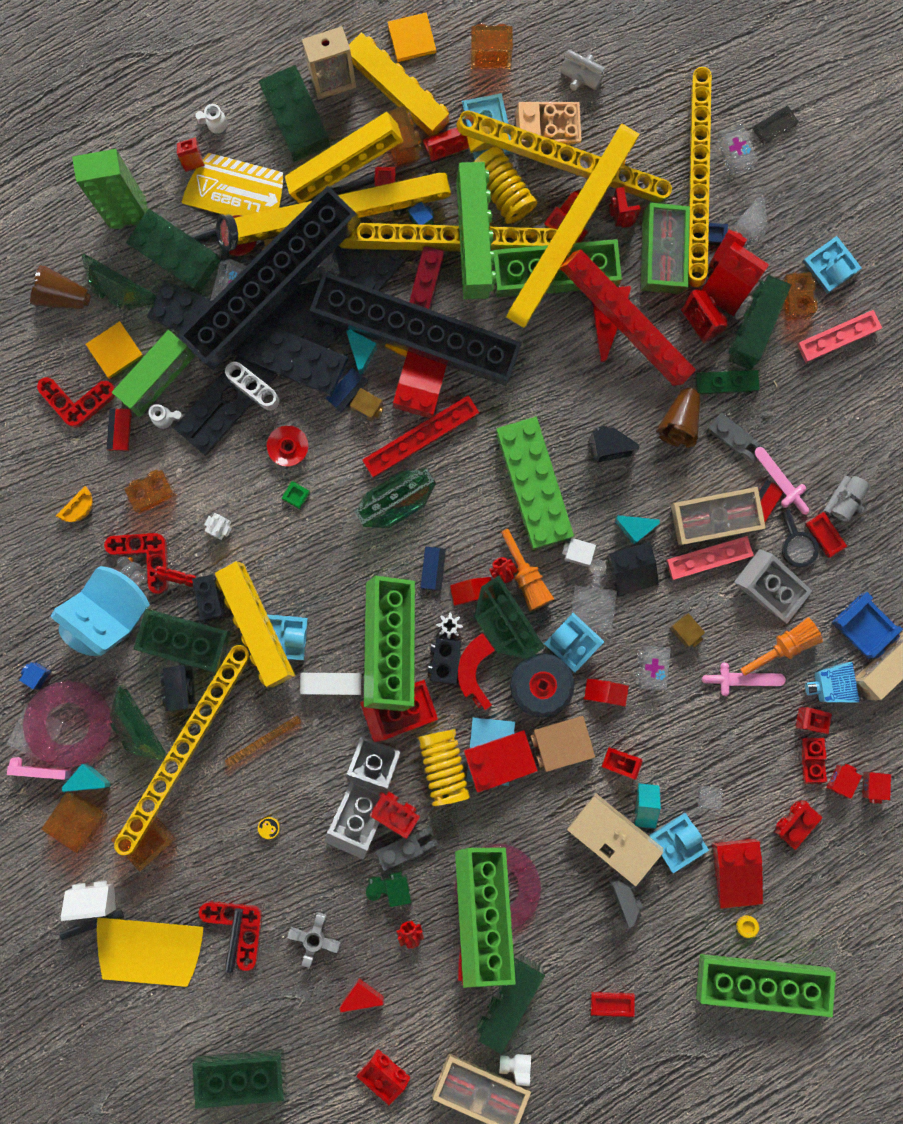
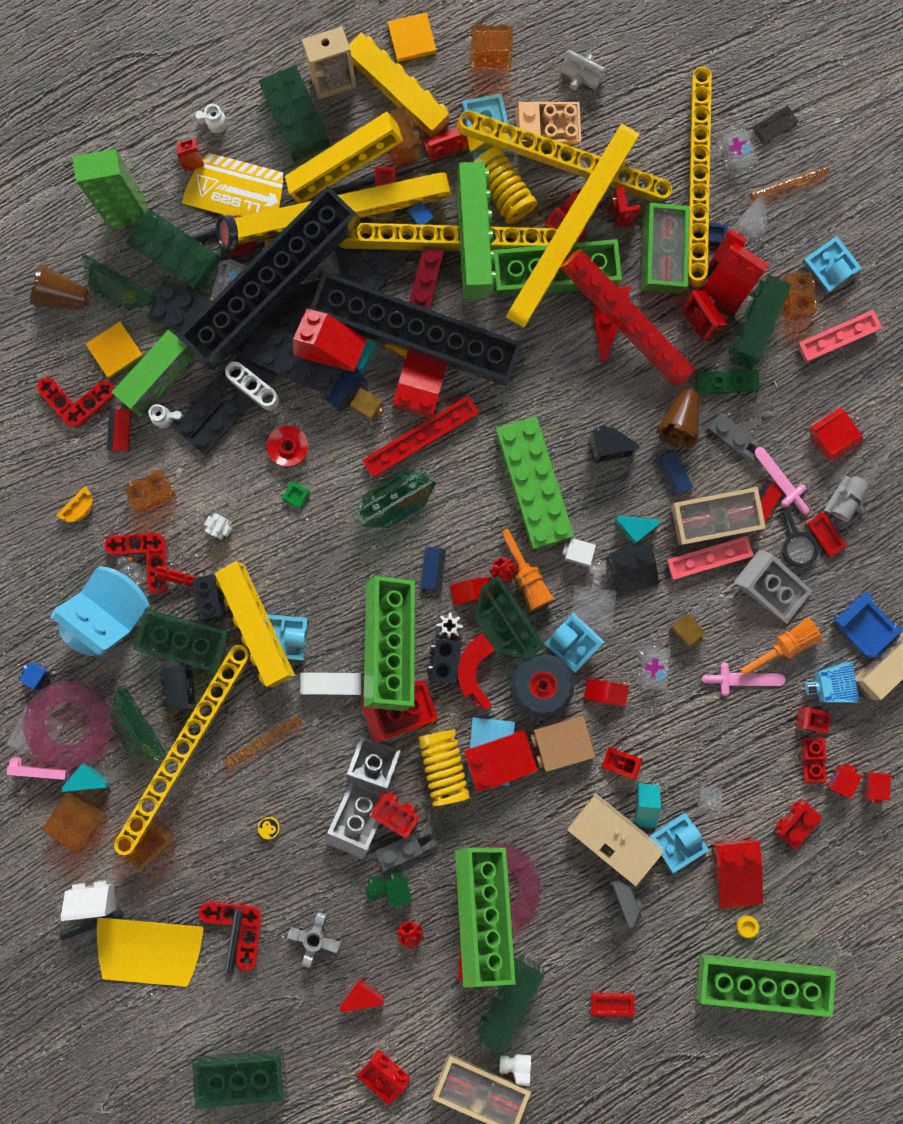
none -> red slope [293,309,367,372]
none -> dark blue tile [655,451,693,497]
none -> clear orange bar [750,166,829,201]
none -> red slope [810,407,864,462]

